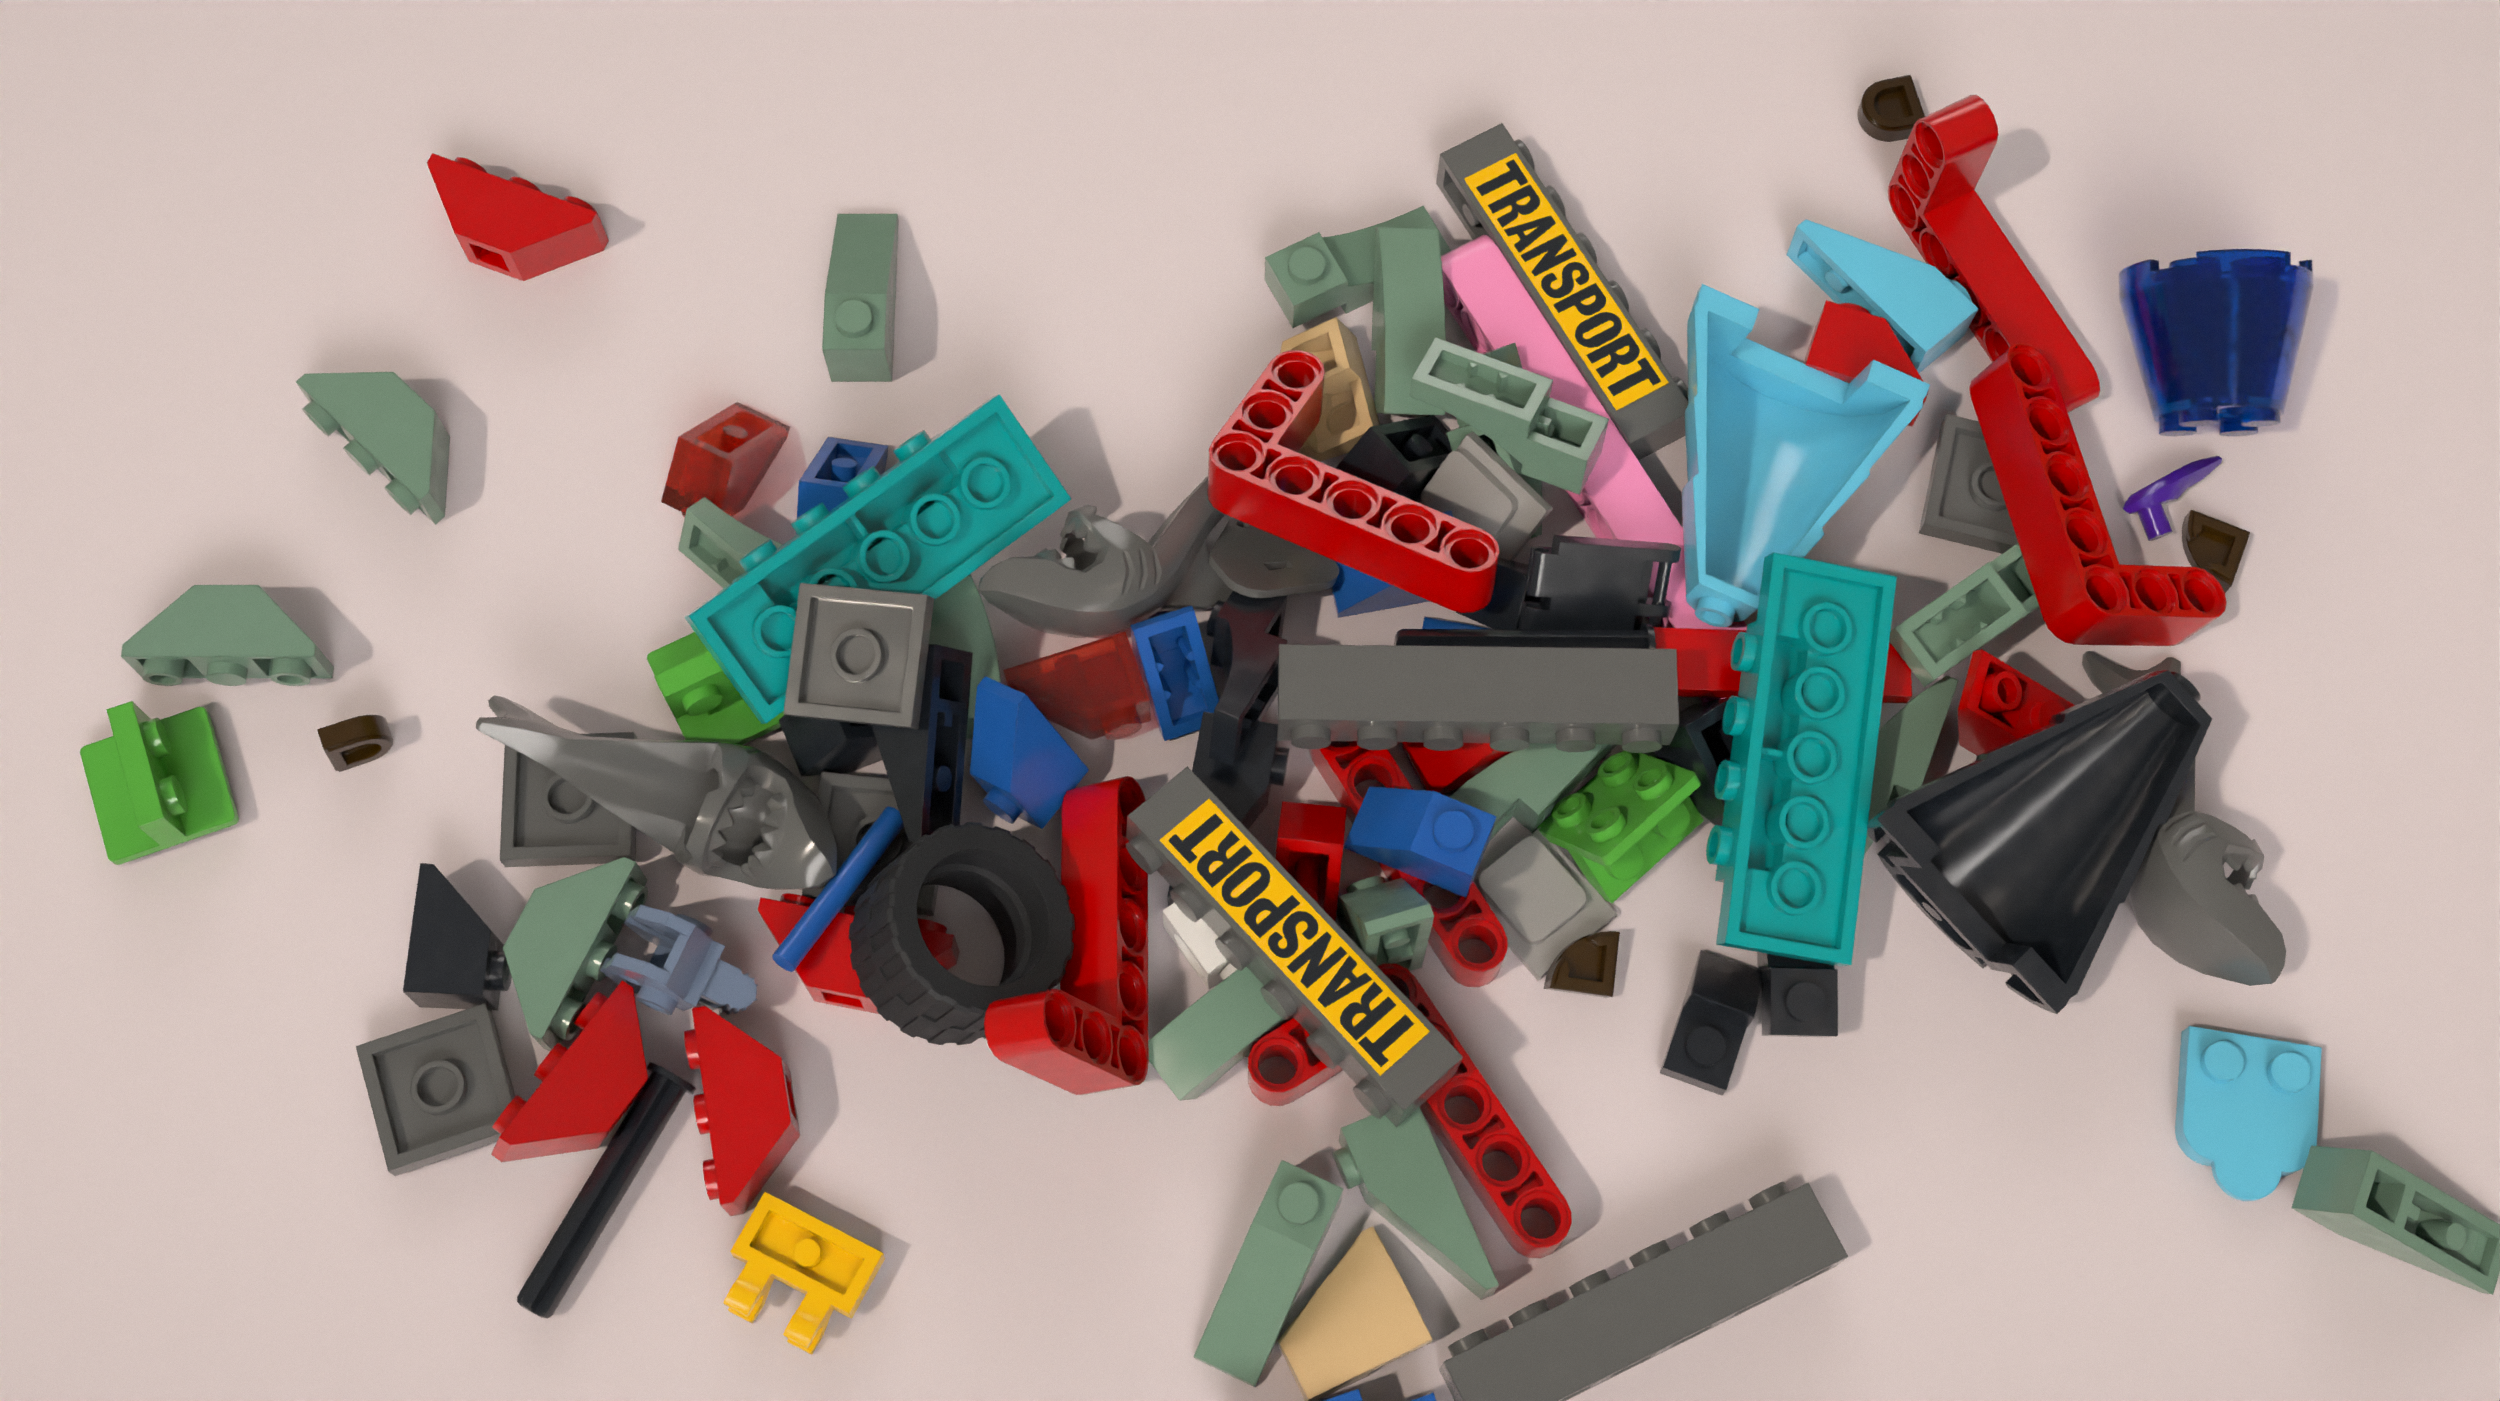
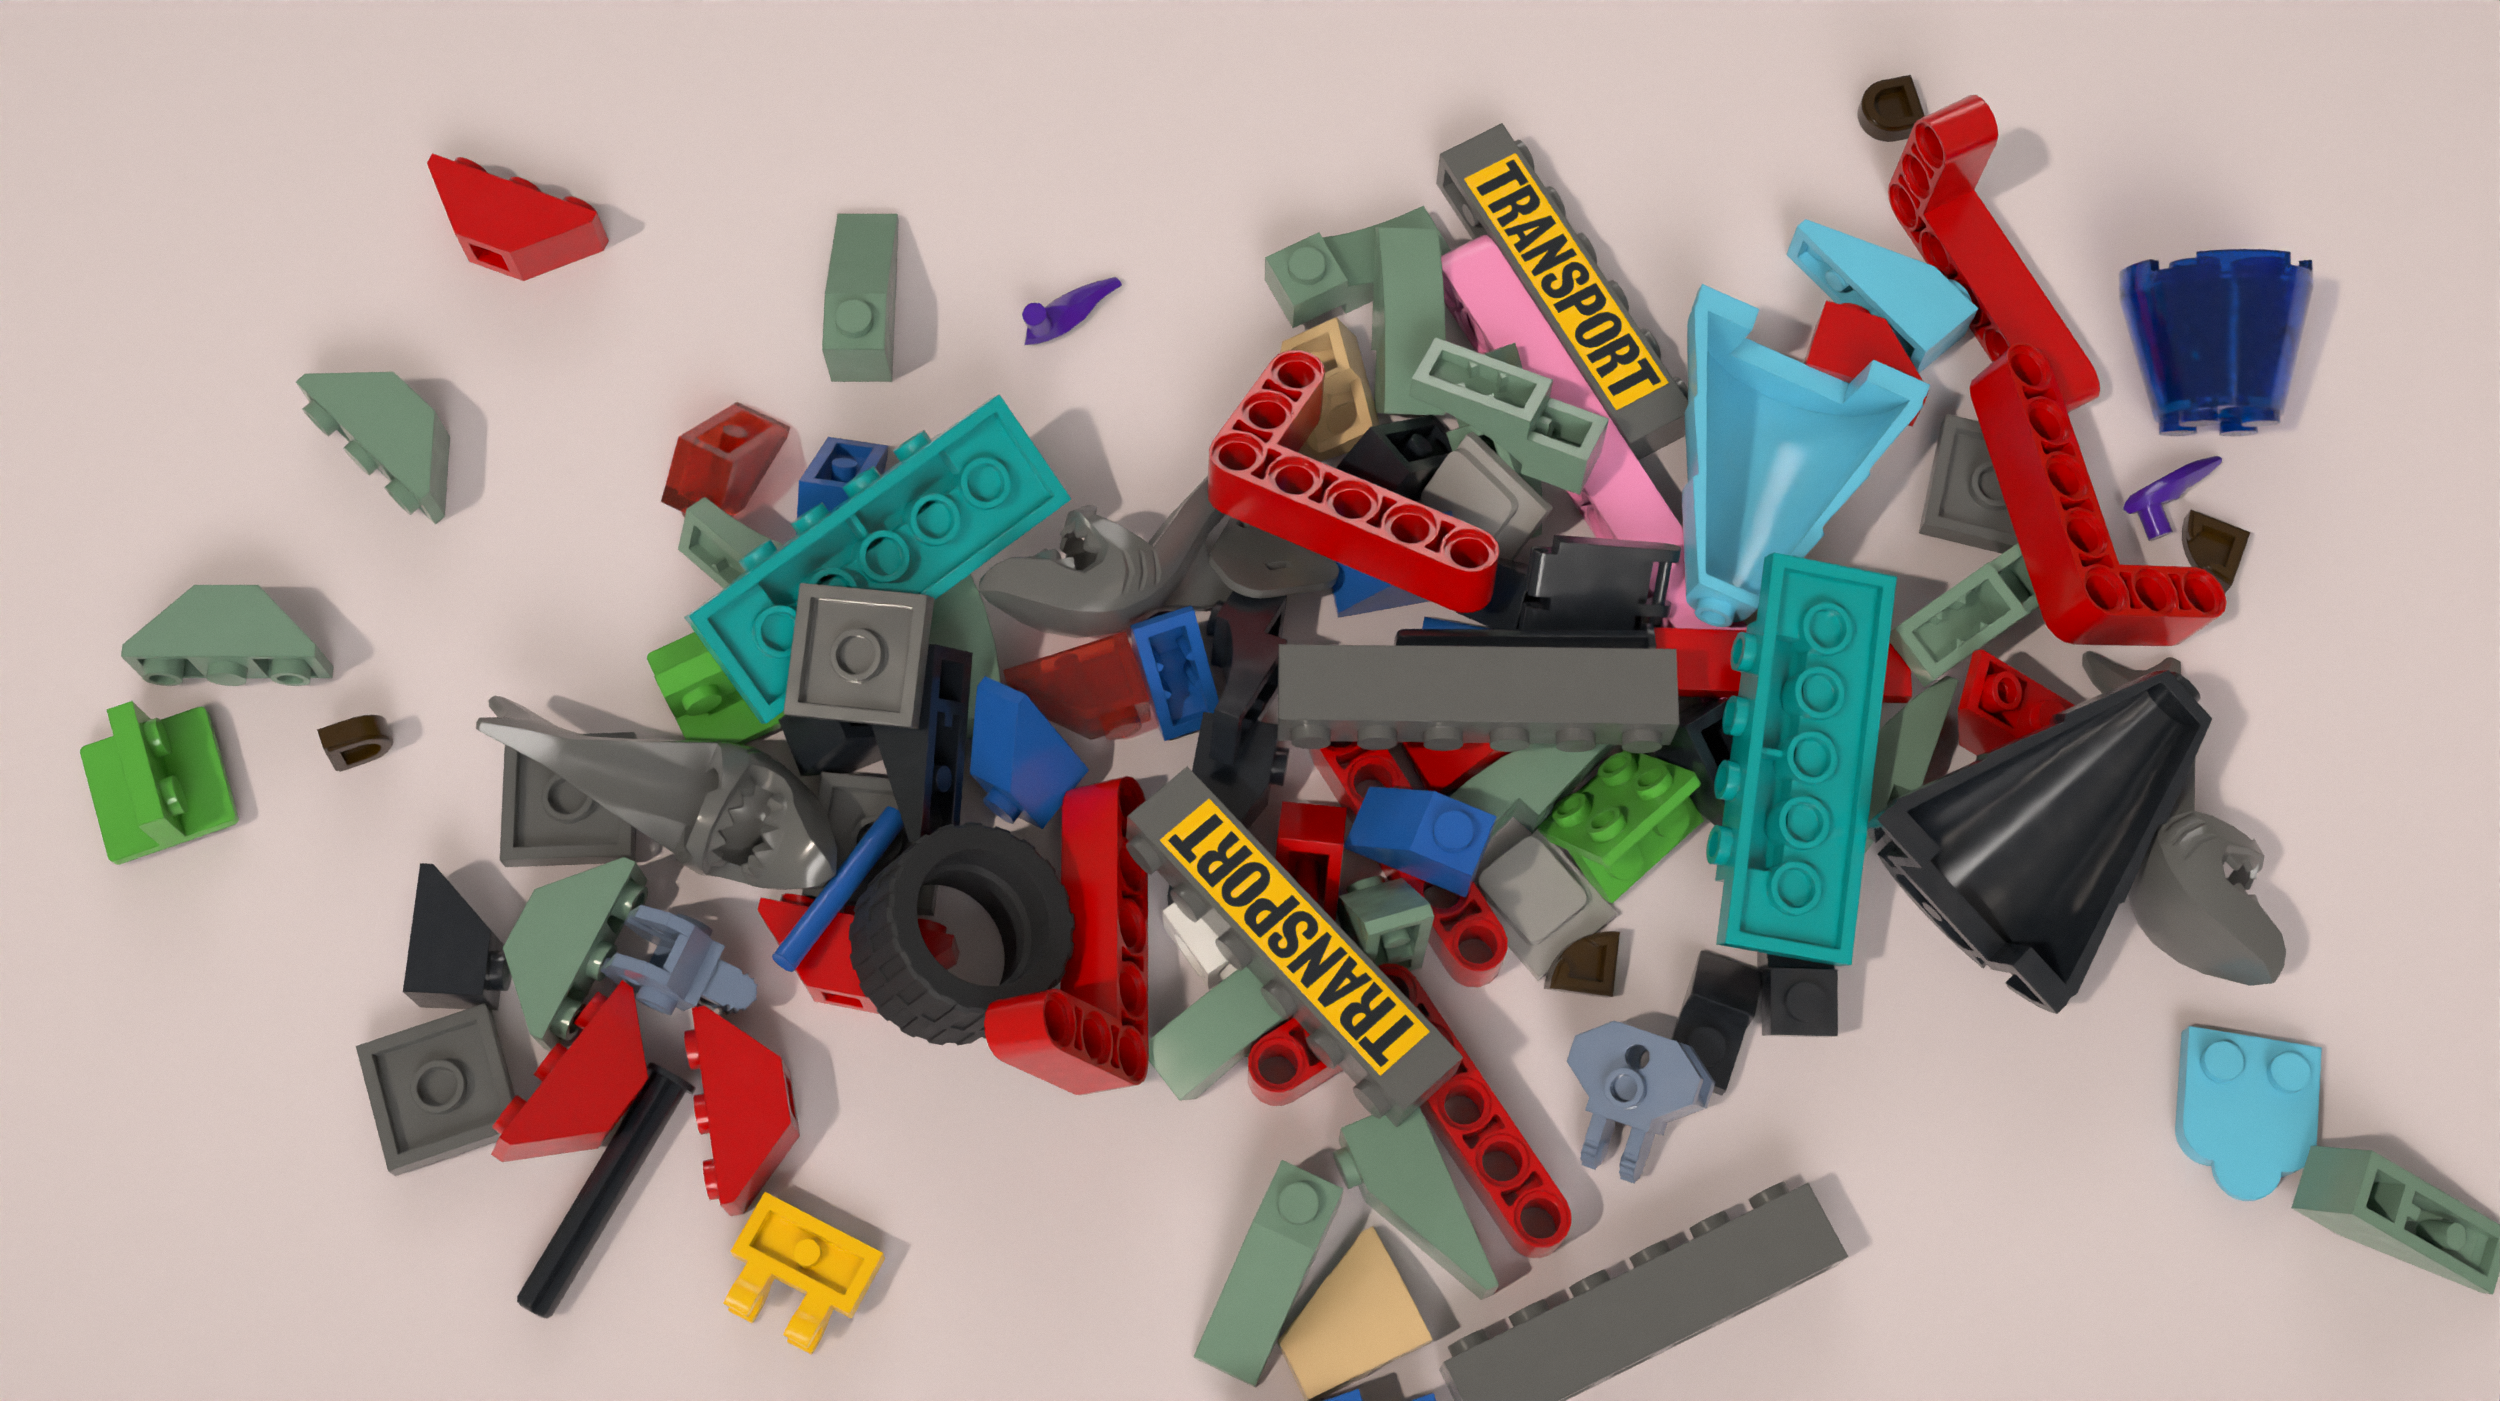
none -> dark purple bar [1022,277,1122,345]
none -> sand blue hinge [1567,1021,1715,1184]

